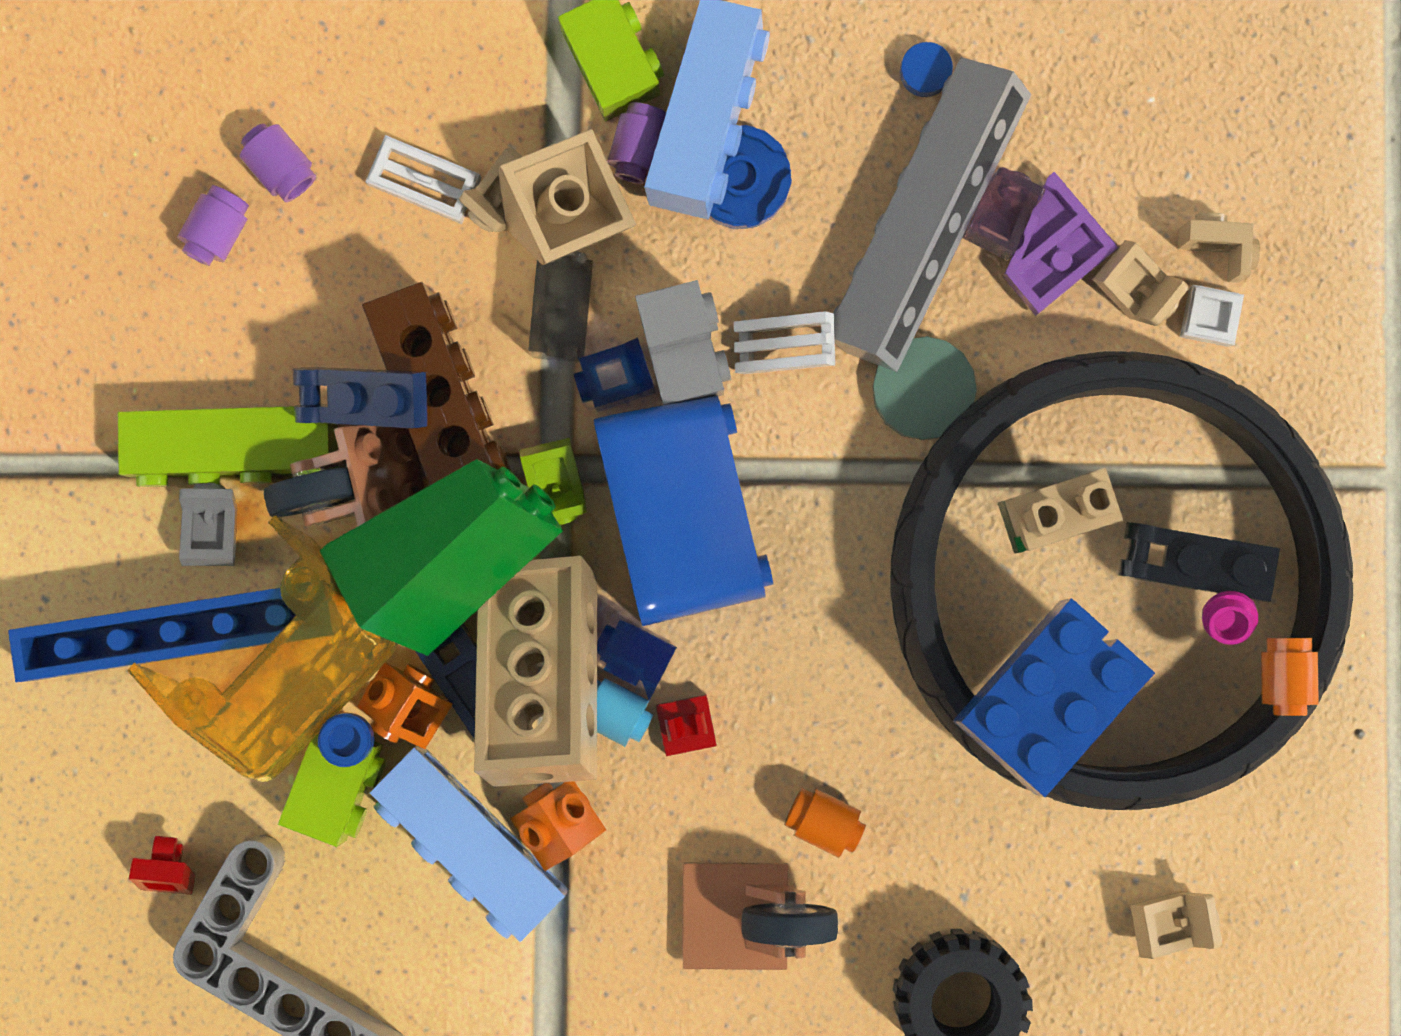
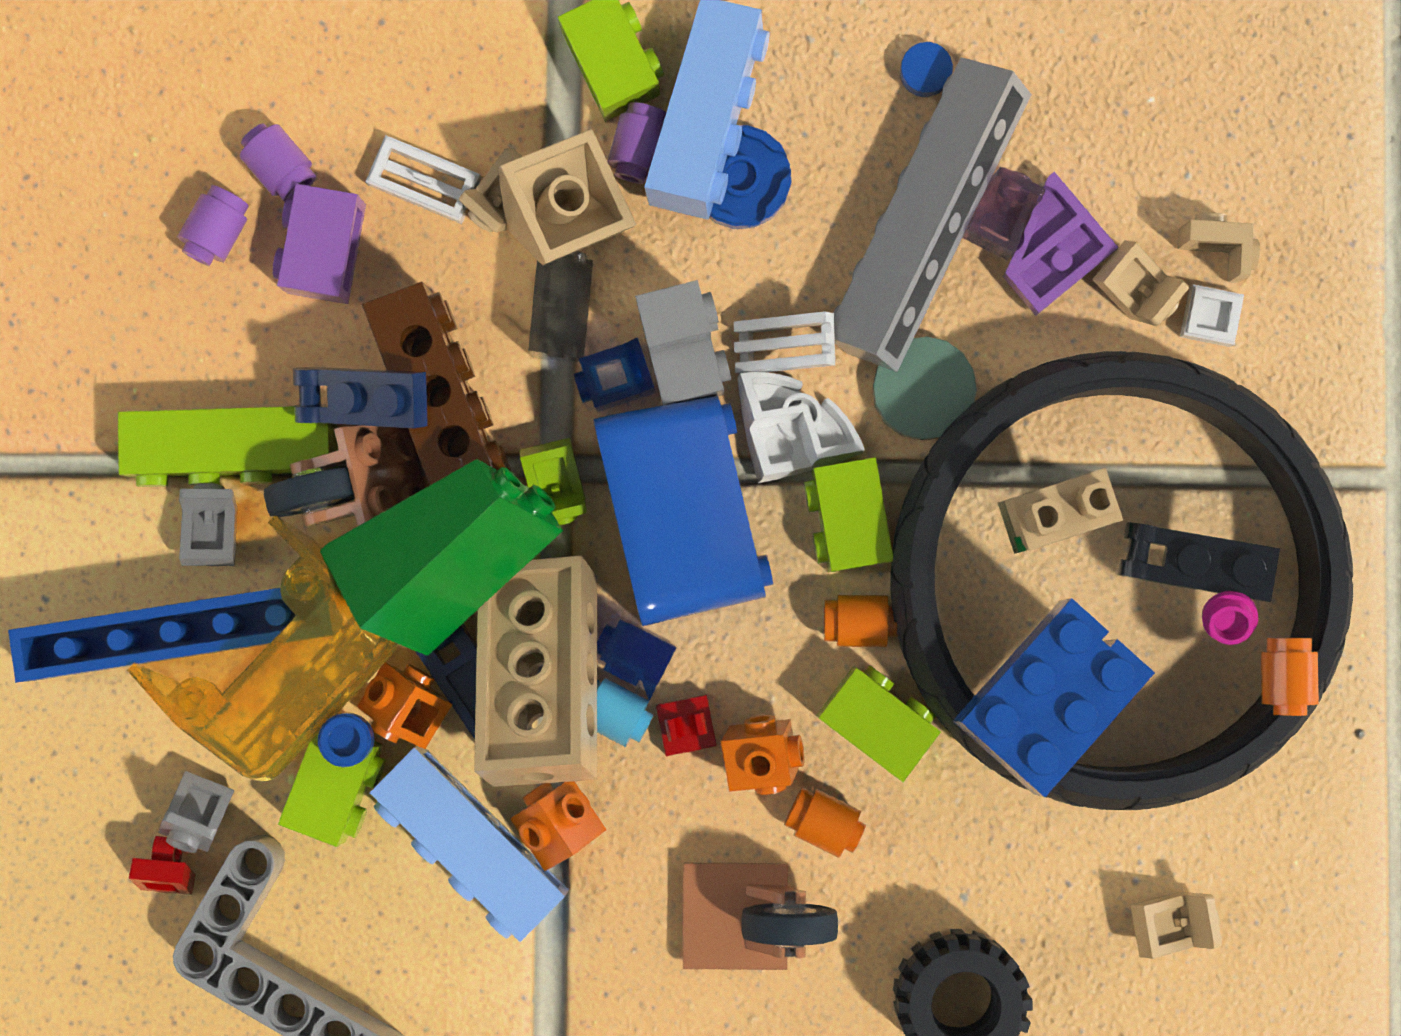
none -> light grey bracket [158,771,234,853]
none -> medium lavender piece [273,184,366,304]
none -> orange brick [721,714,805,795]
none -> white brick [737,372,865,483]
none -> lime piece [804,457,893,573]
none -> lime piece [816,665,941,782]
none -> orange brick [824,595,898,647]

